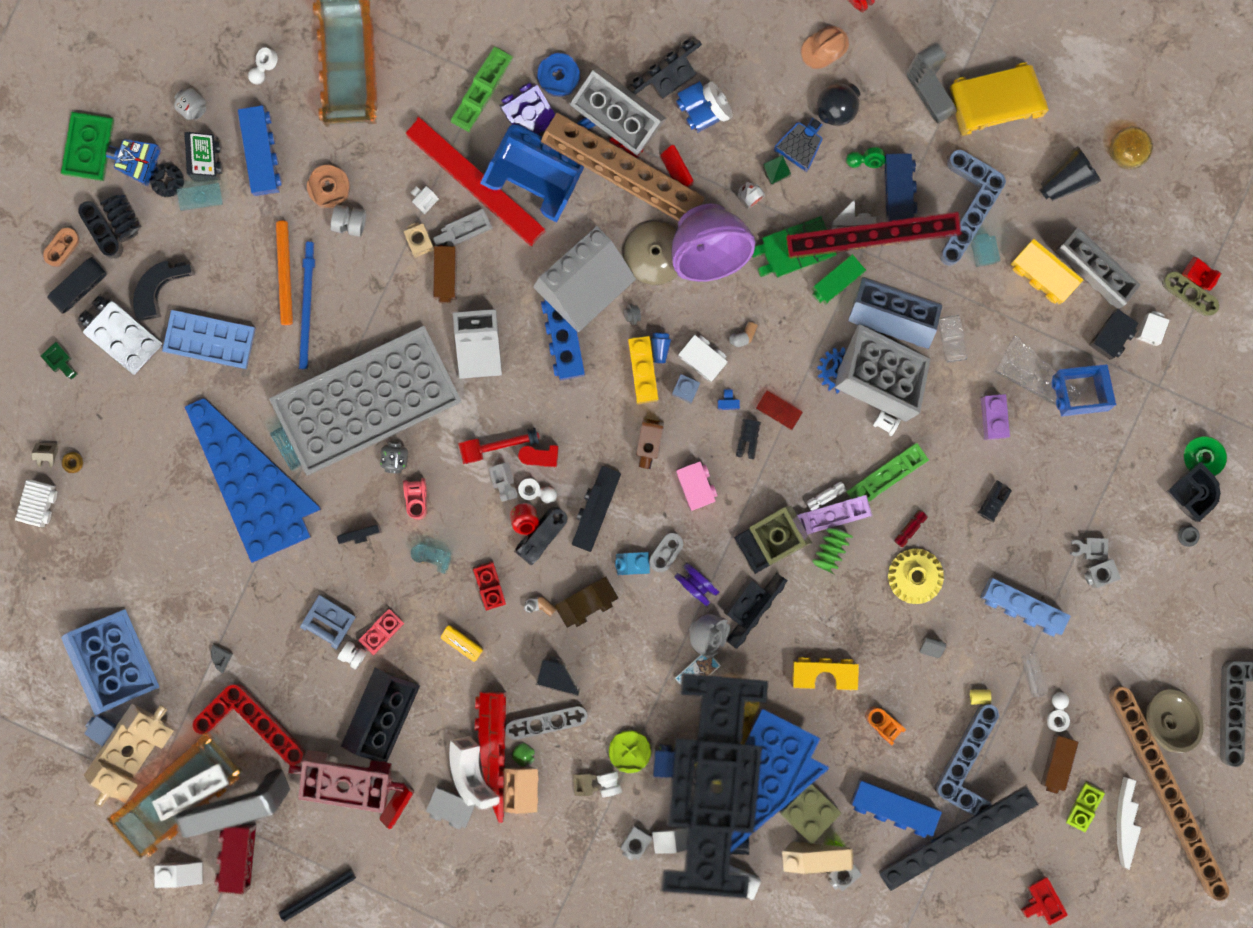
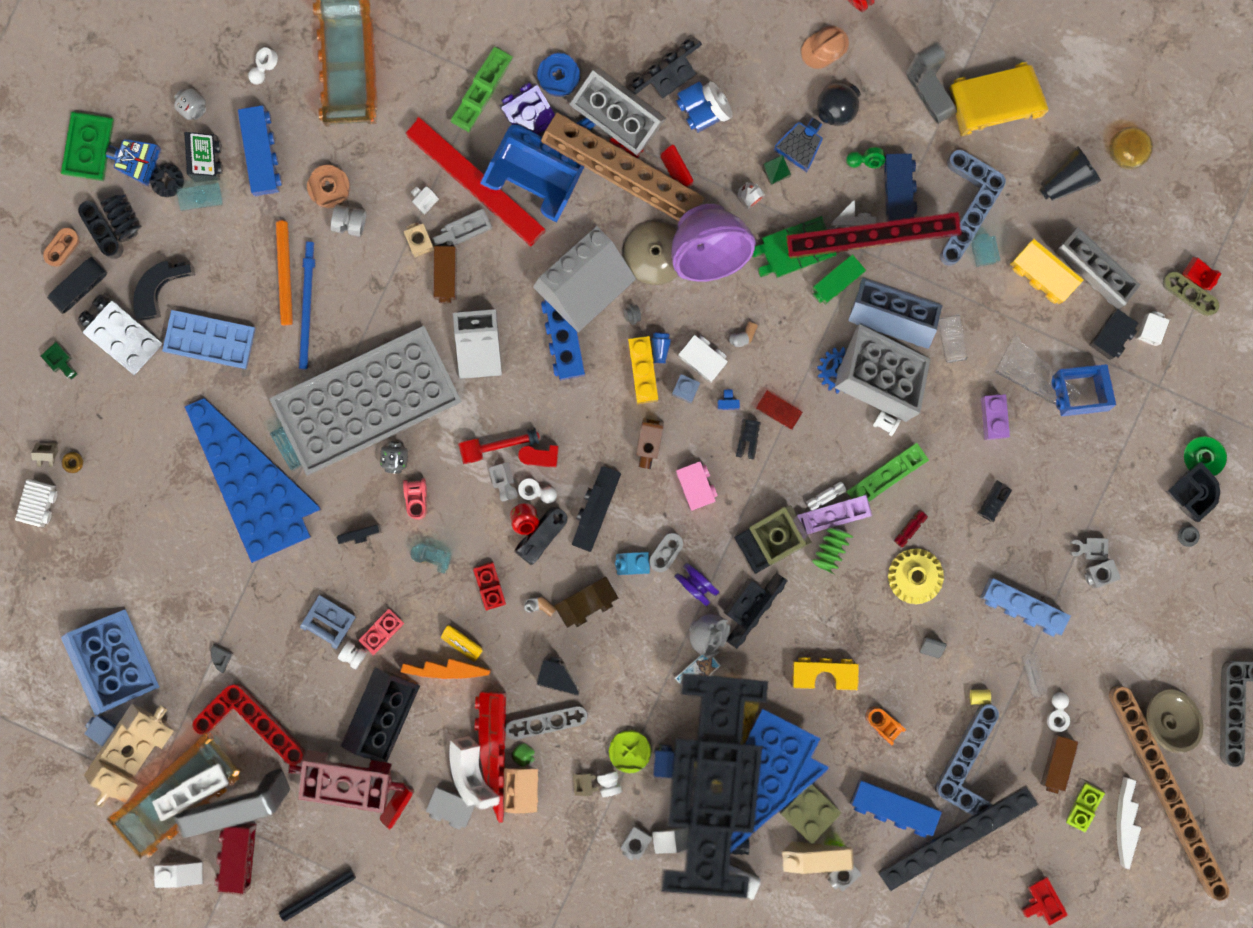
none -> orange slope [401,658,491,679]

